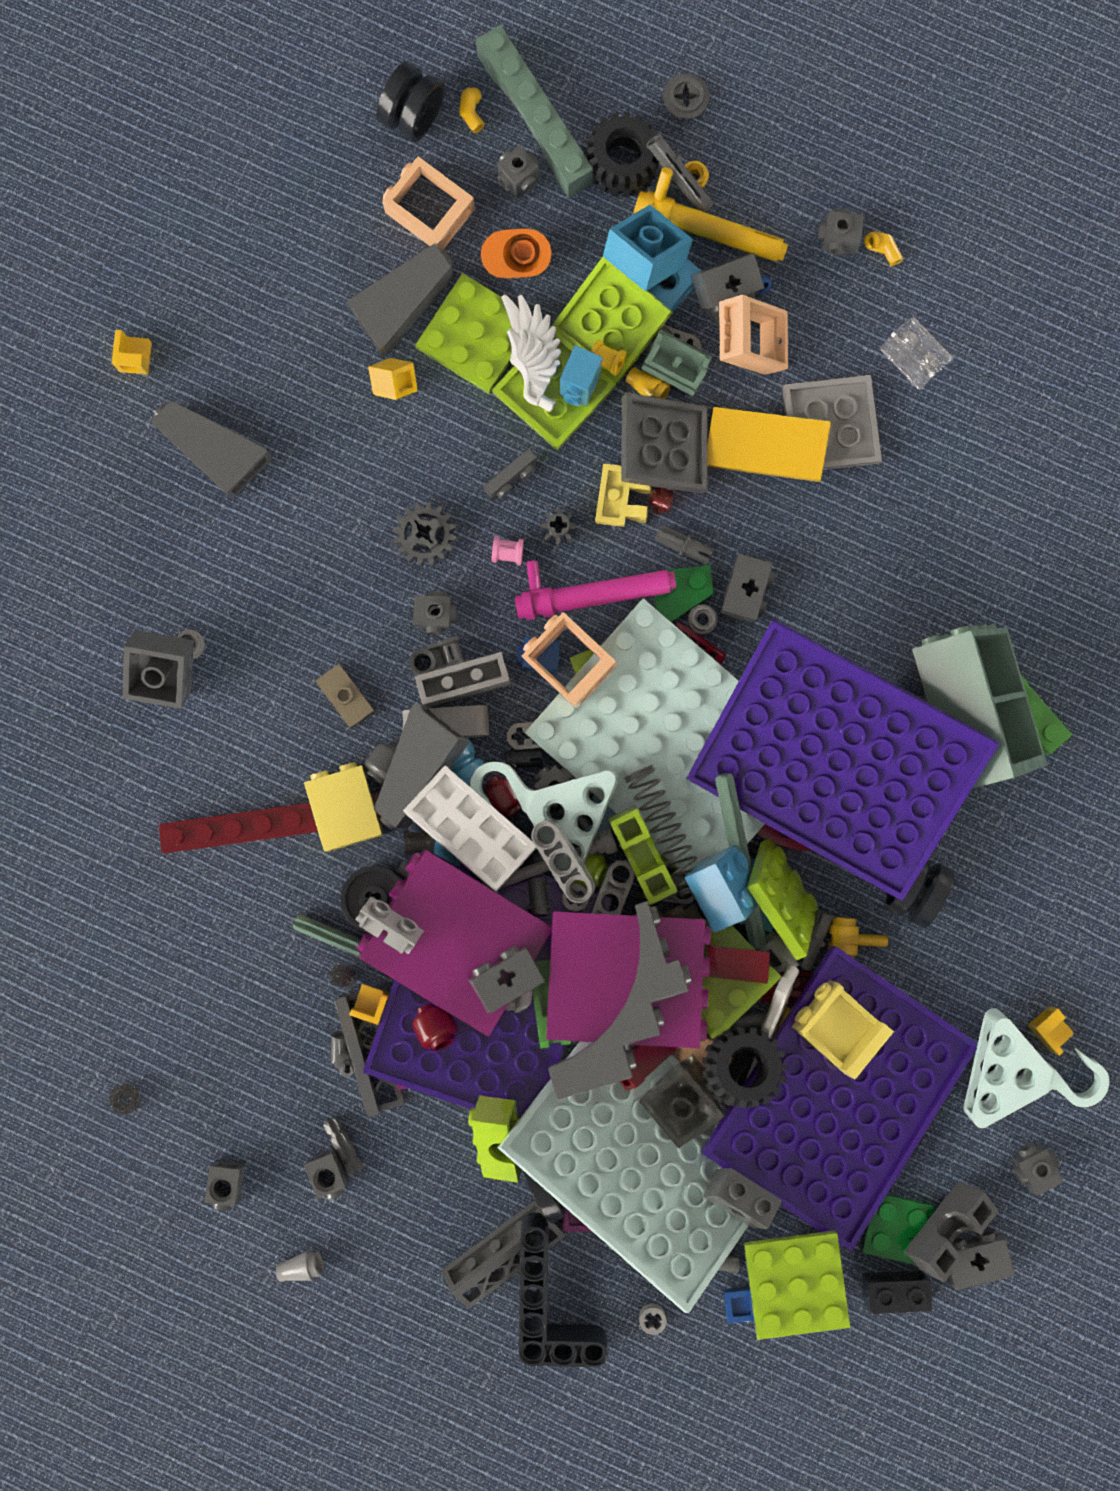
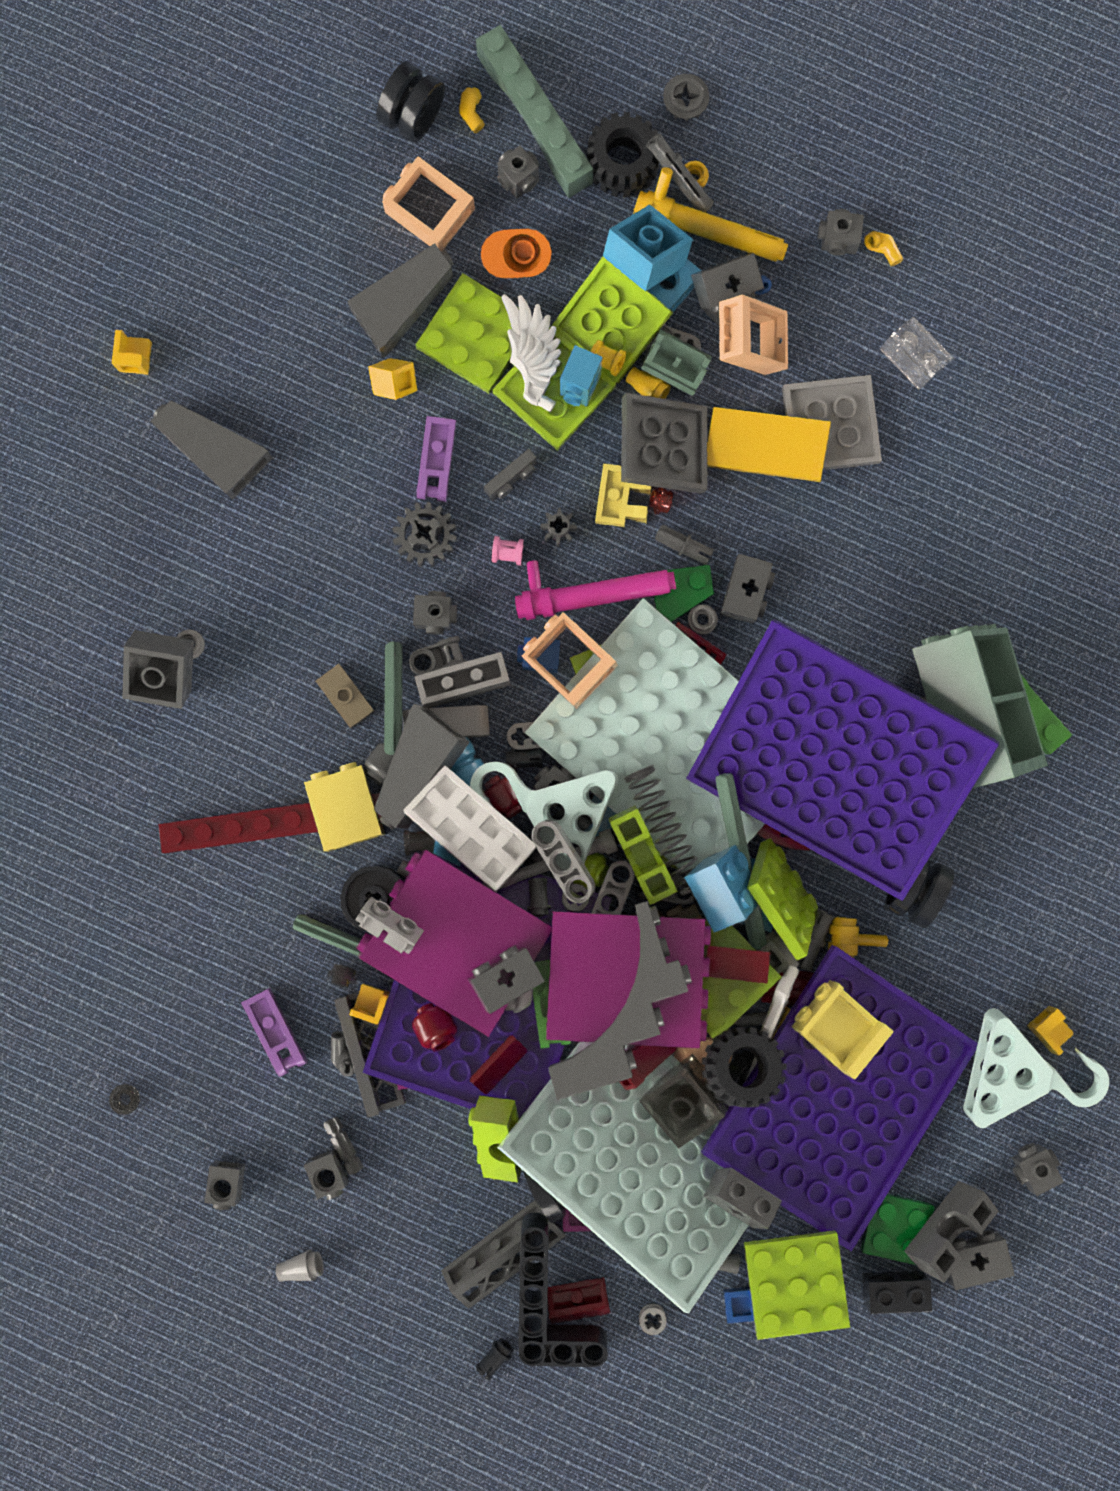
none -> medium lavender plate [241,988,307,1077]
none -> sand green axle [384,641,403,755]
none -> medium lavender plate [417,416,456,502]
none -> dark red slope [470,1035,527,1094]
none -> black pin [476,1338,514,1380]
none -> dark red slope [547,1277,611,1324]

